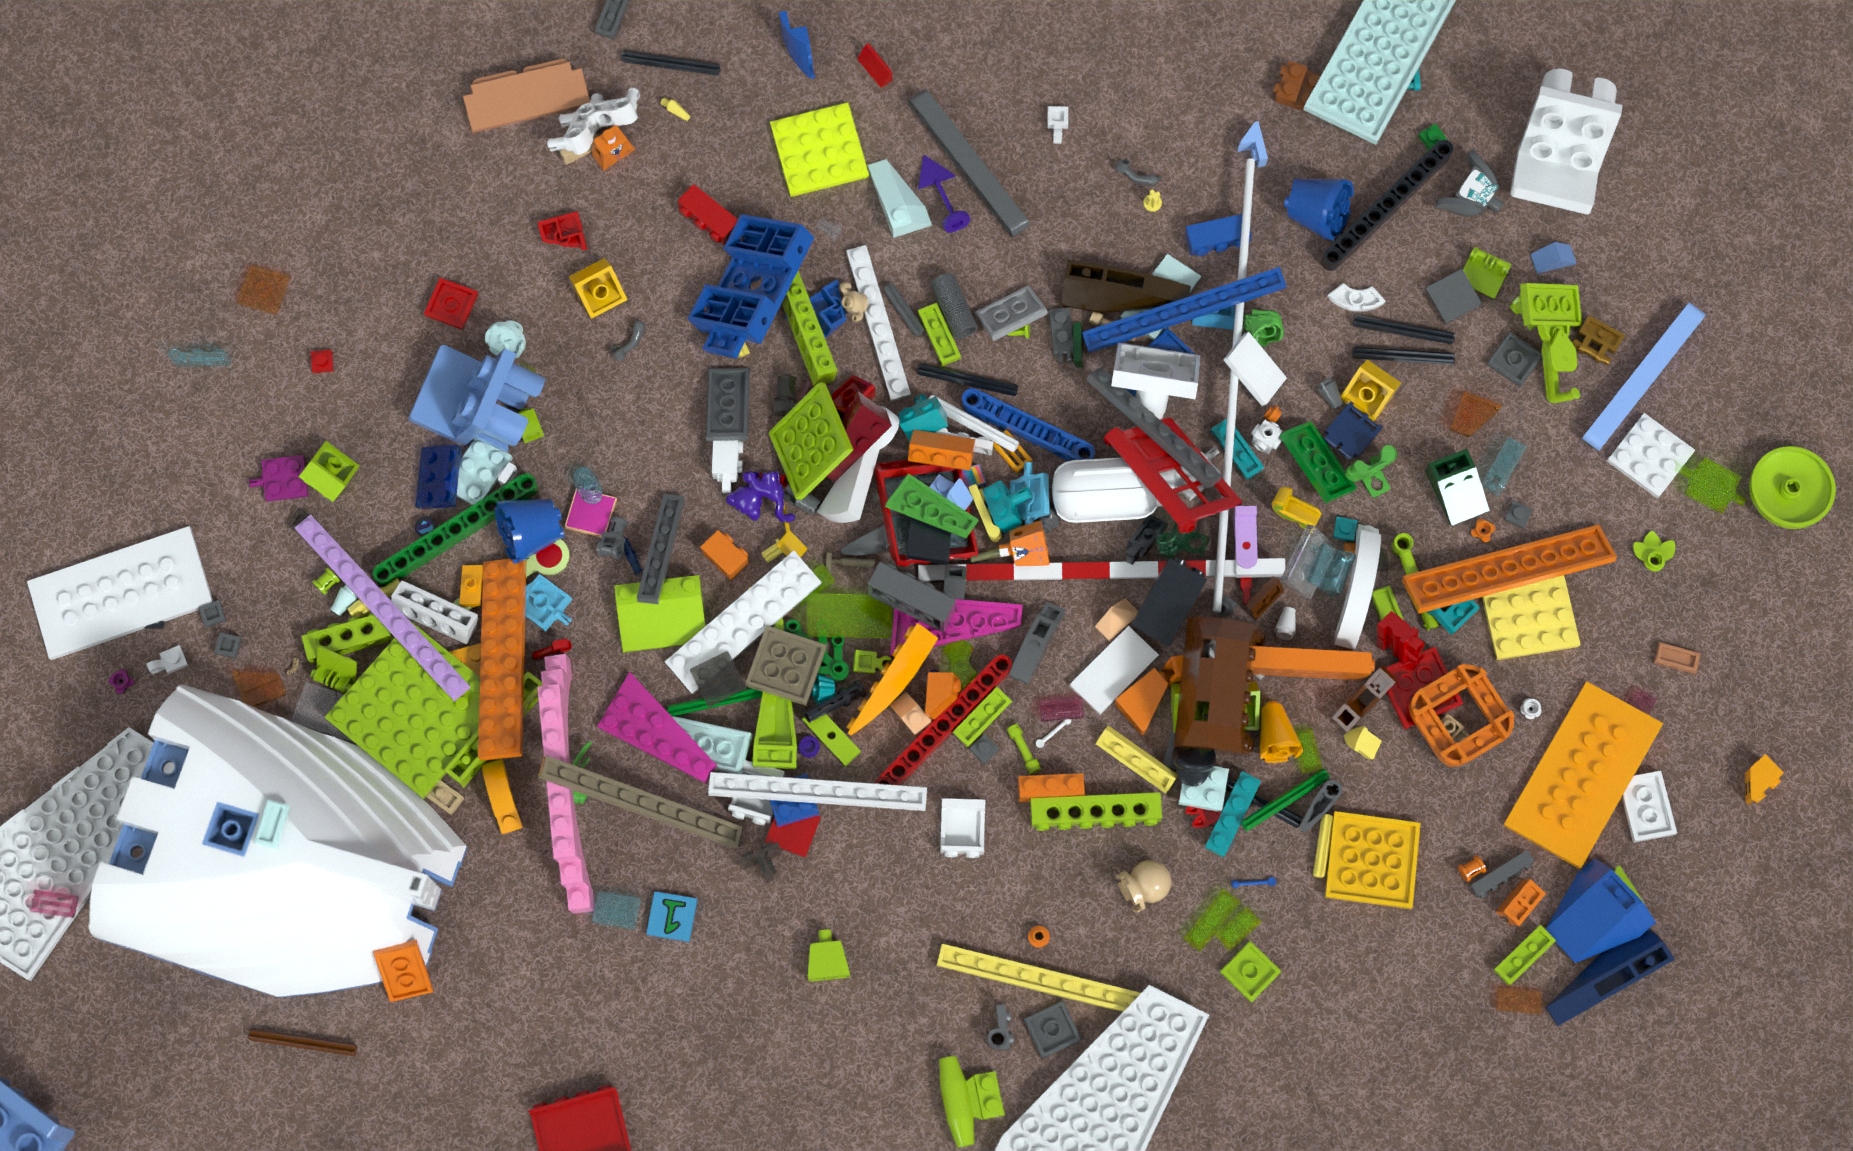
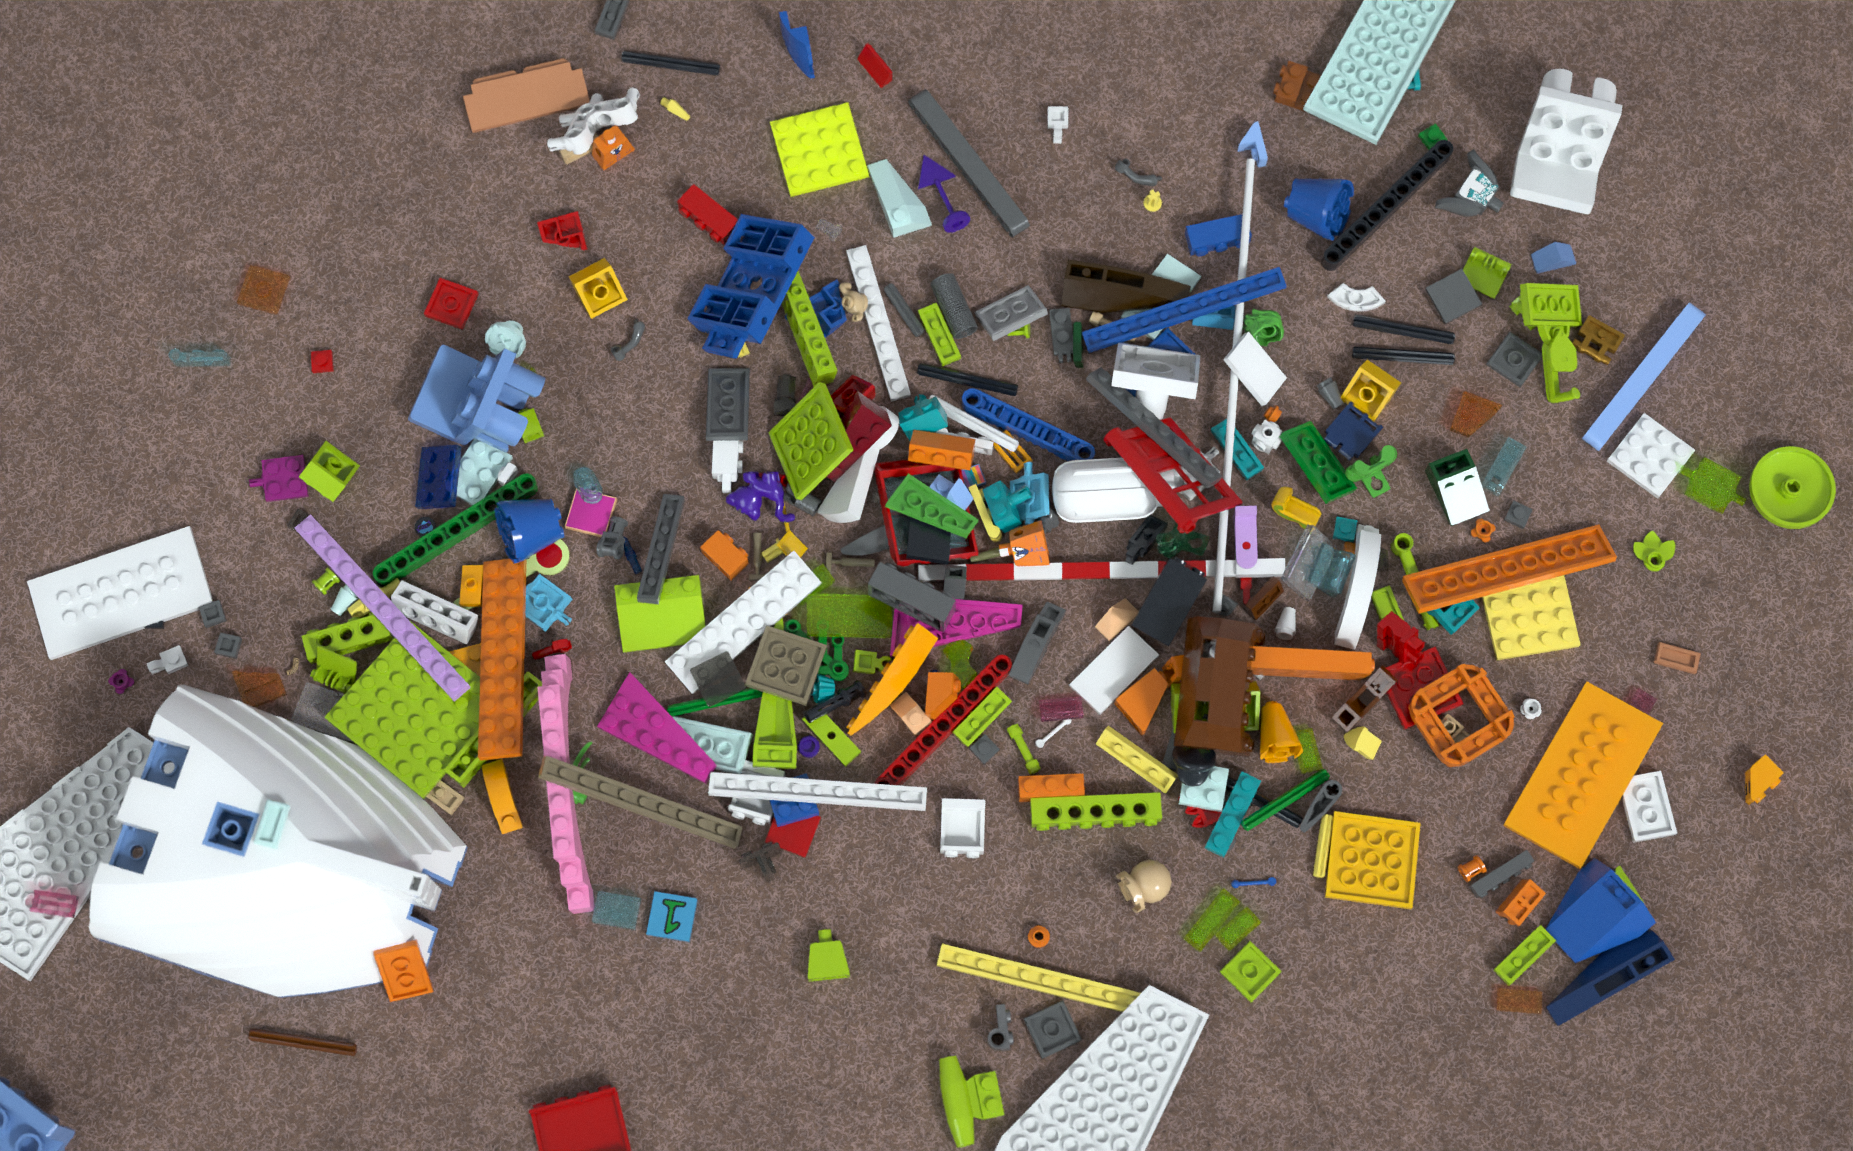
none -> dark tan piece [749,533,765,581]

